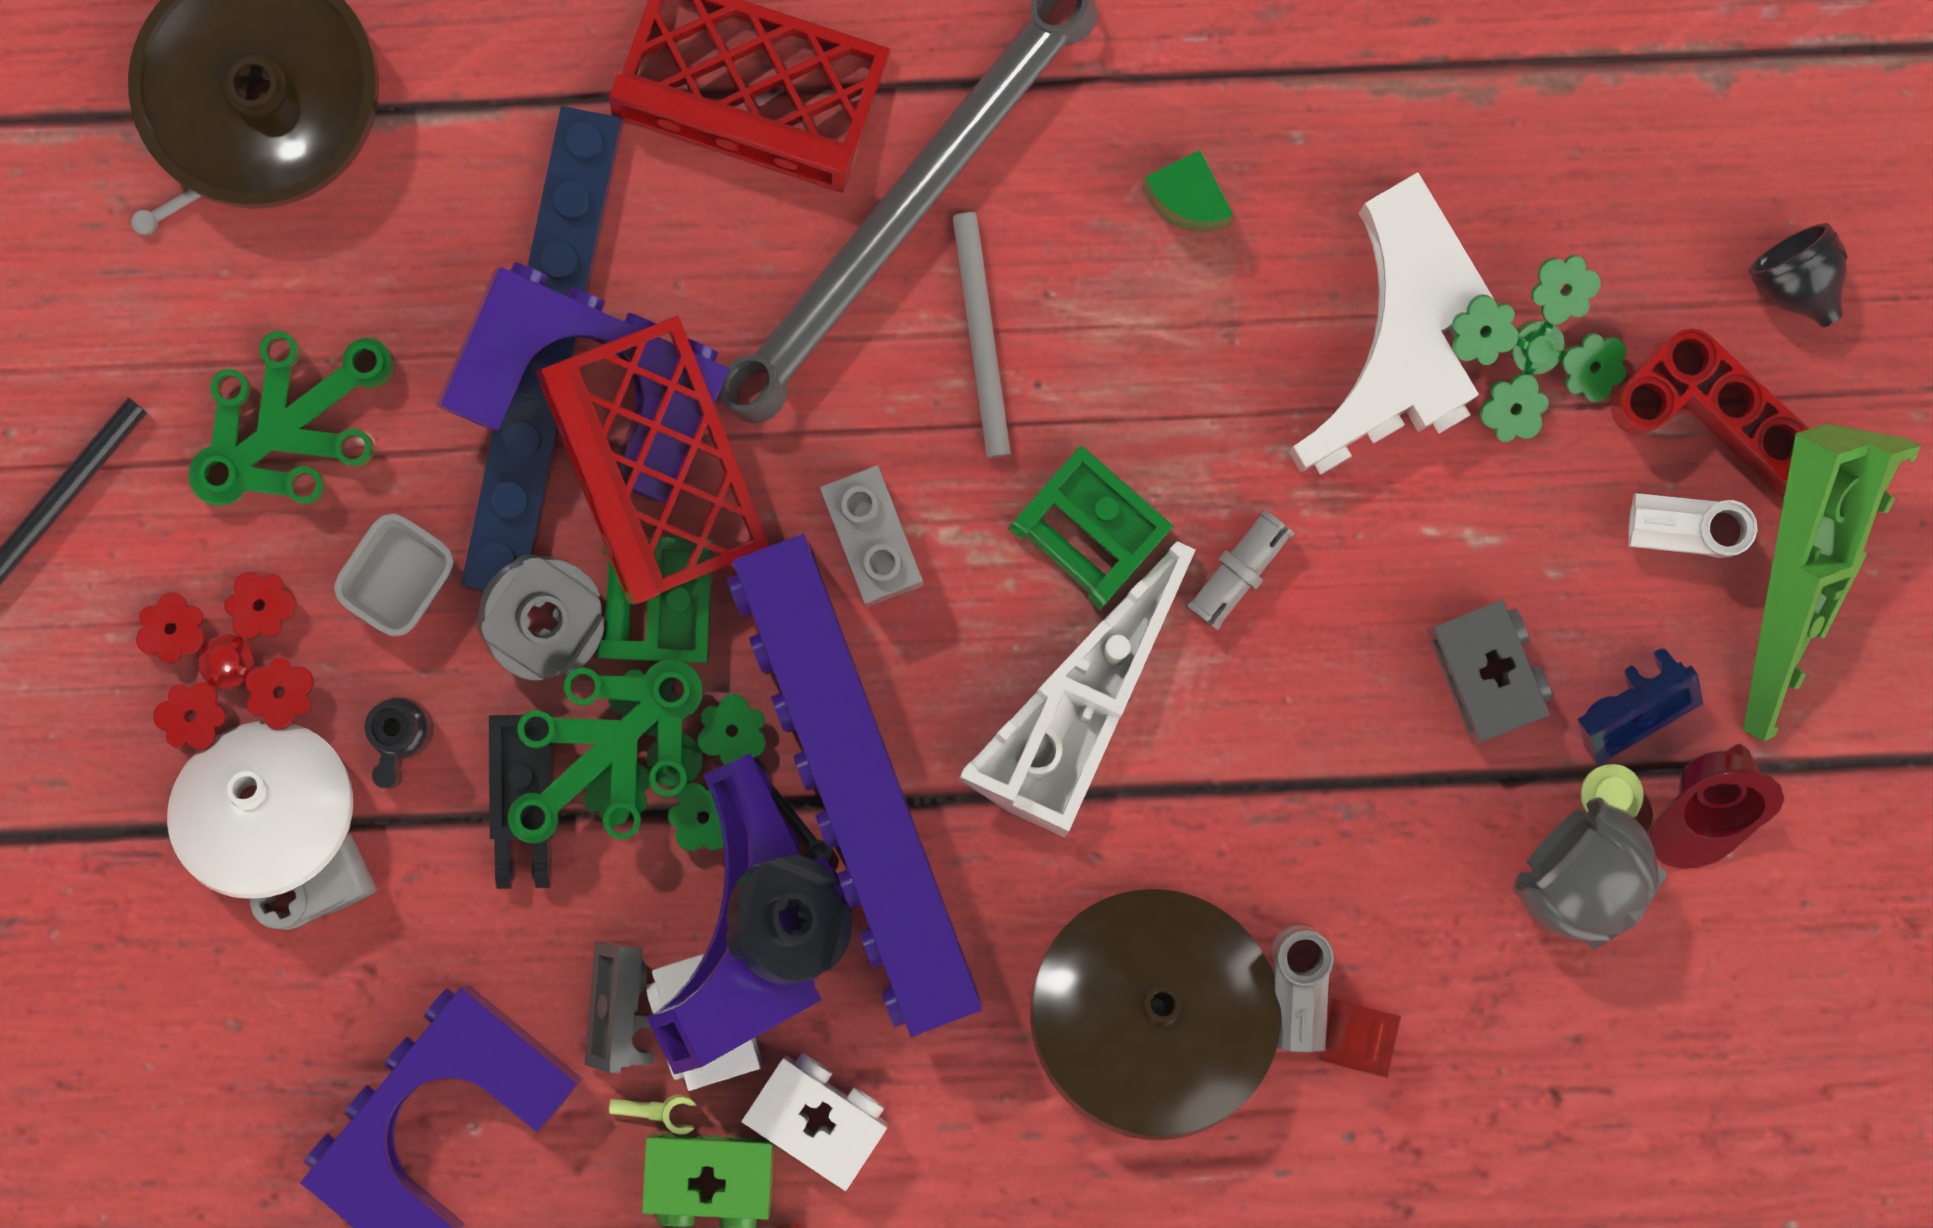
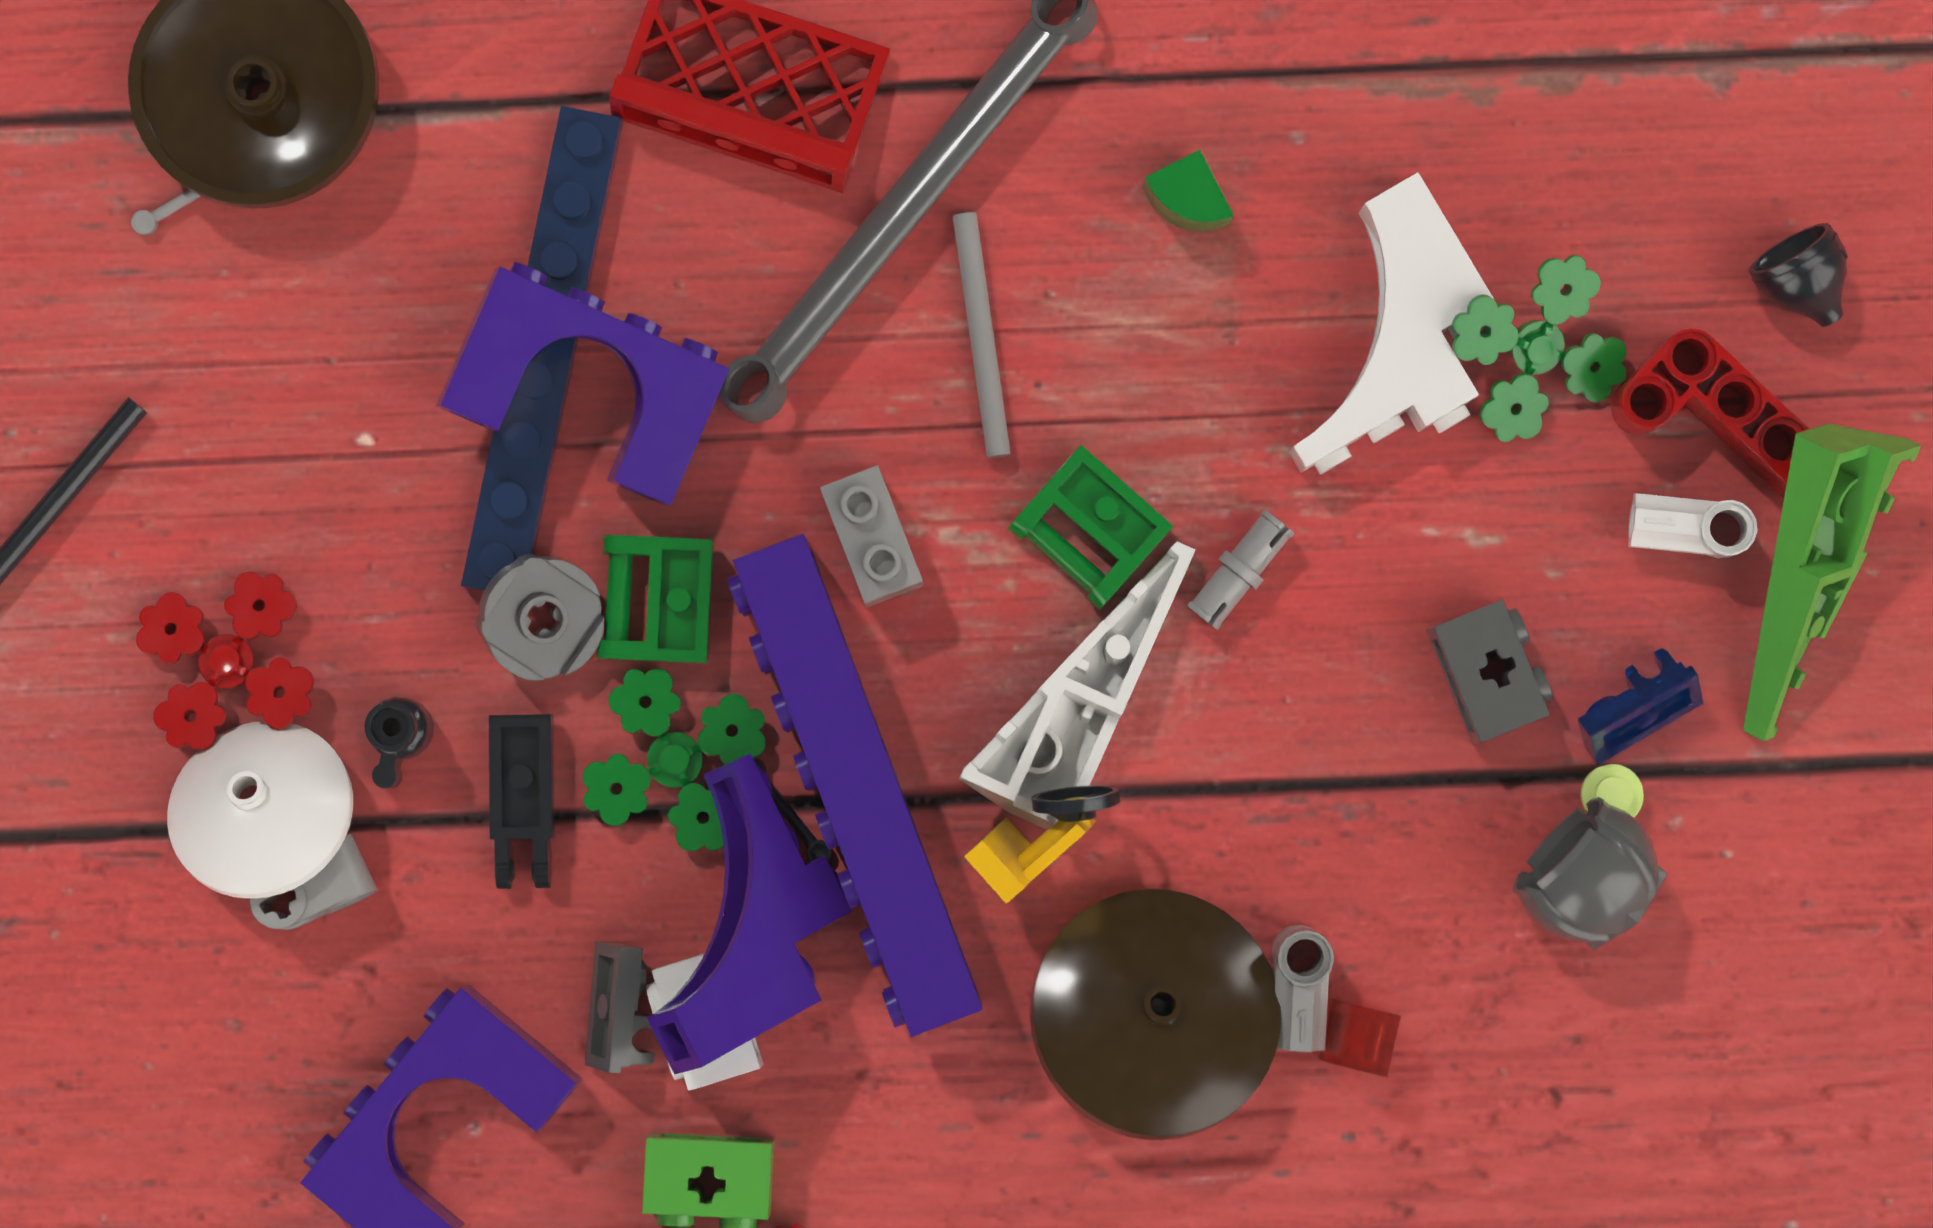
green plant [188,331,395,506] -> none
light grey piece [334,514,454,637] -> none
green plant [508,659,702,843] -> none
red fence [535,315,770,605] -> none
yellowish green hand [609,1094,697,1135] -> none
black plate [726,855,852,985] -> none
white brick [741,1053,889,1191] -> none
dark red piece [1649,744,1784,869] -> none
none -> yellow piece [964,785,1120,904]

